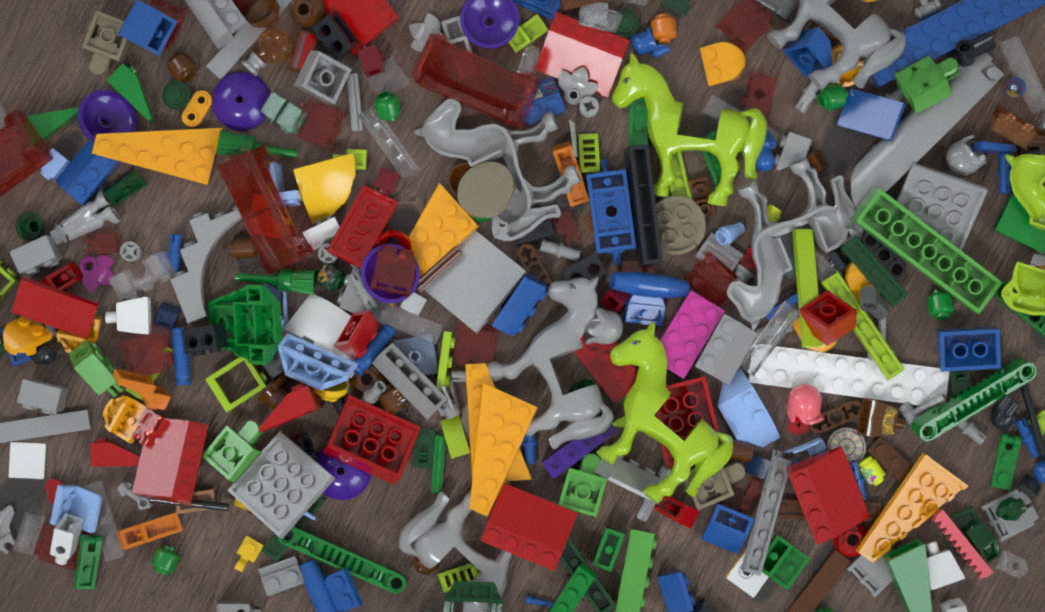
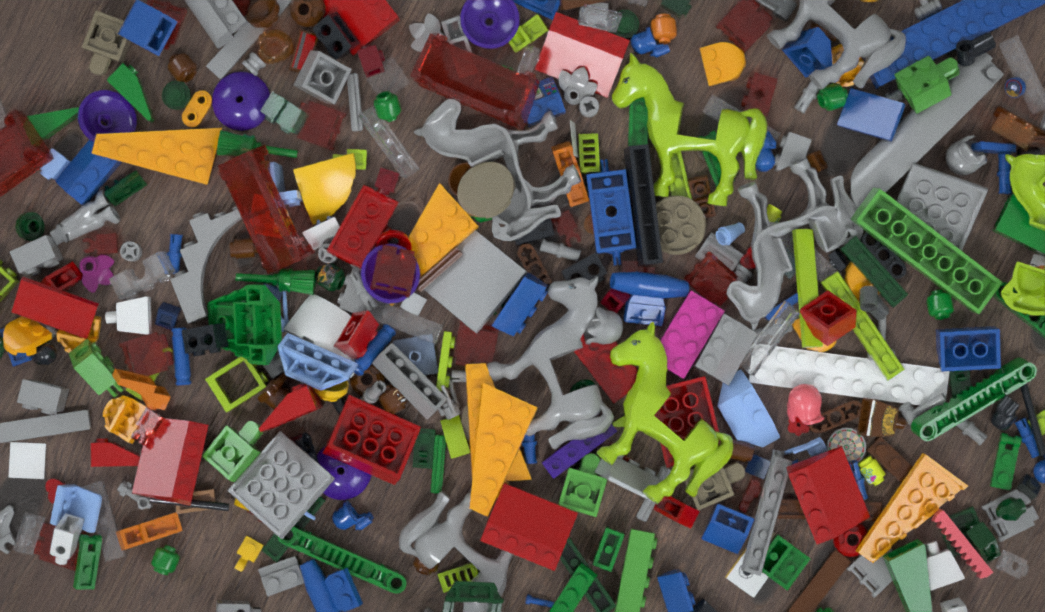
none -> blue piece [332,501,374,530]

